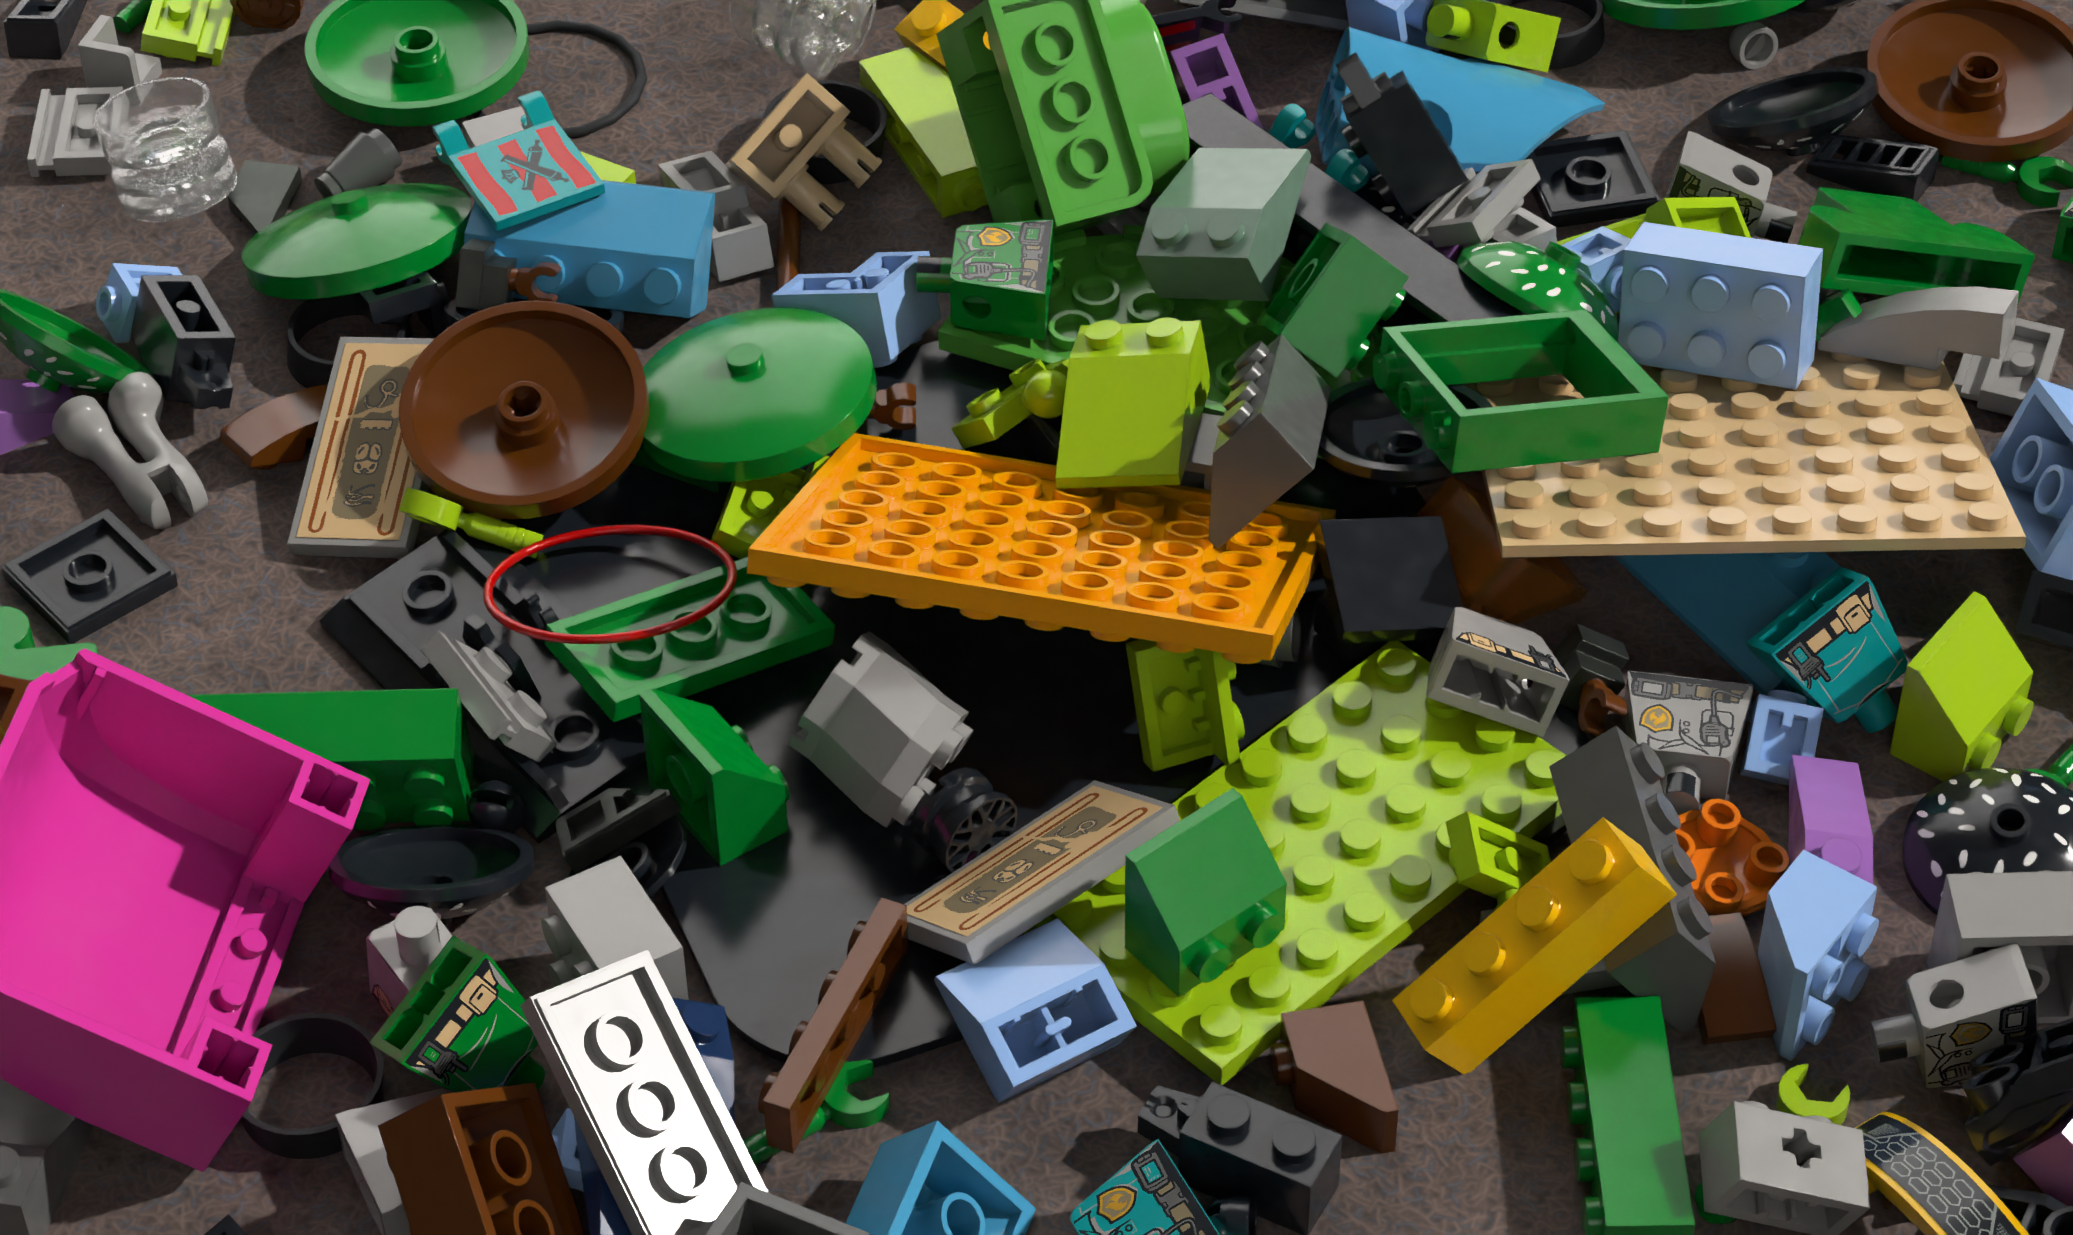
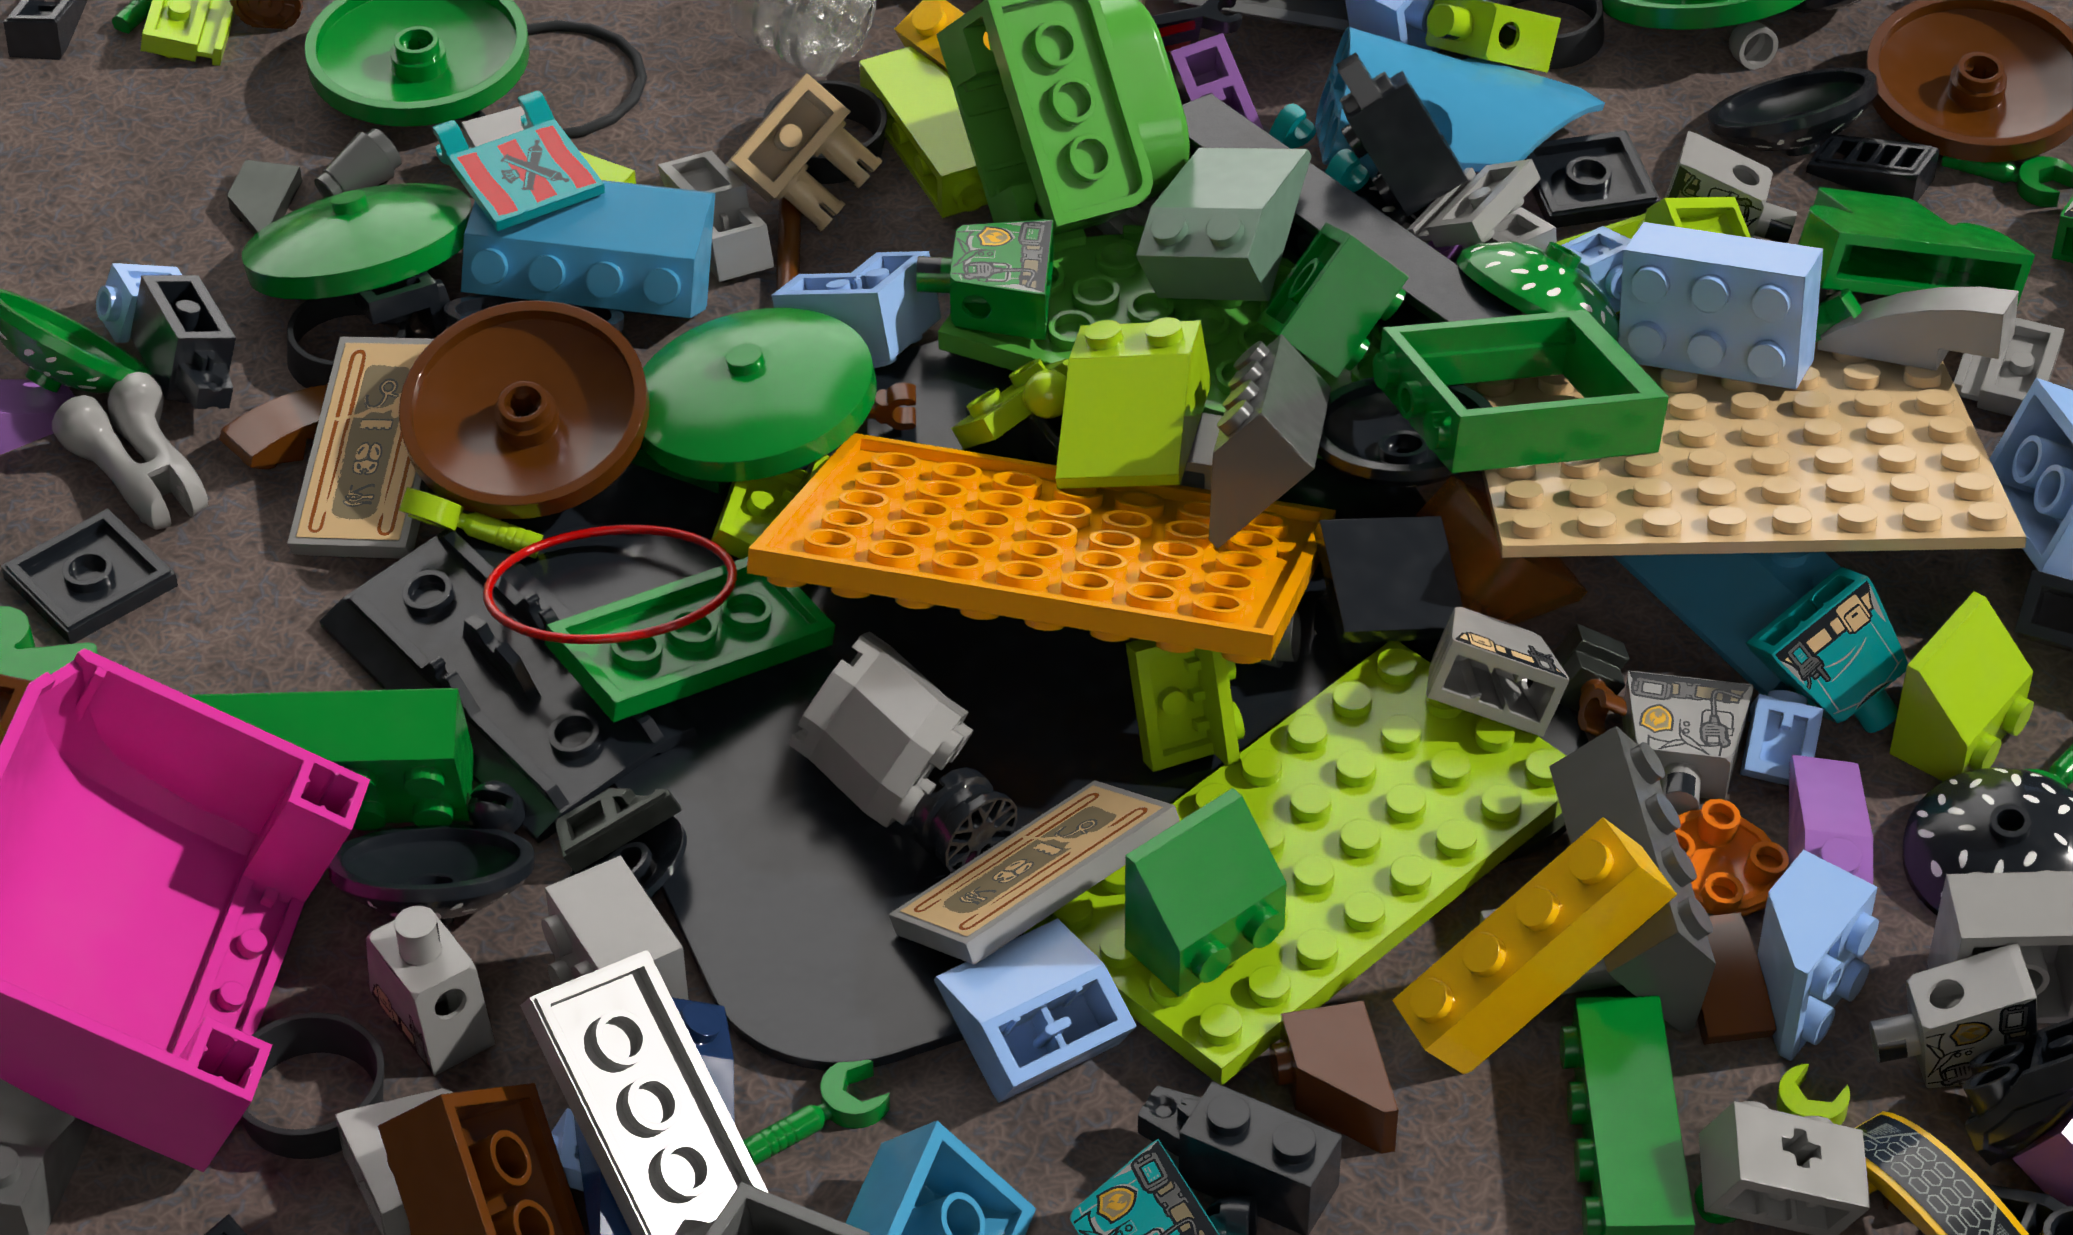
light grey plate [27,86,126,177] -> none
light grey panel [78,15,162,105] -> none
clear wheel [92,77,238,222] -> none
green torso [369,935,545,1093] -> none
light grey plate [421,631,557,762] -> none
pearl dark grey piece [455,238,561,310] -> none
green slope [639,689,790,866] -> none
reddish brown plate [758,897,909,1154] -> none
lime plate [1446,811,1551,914] -> none

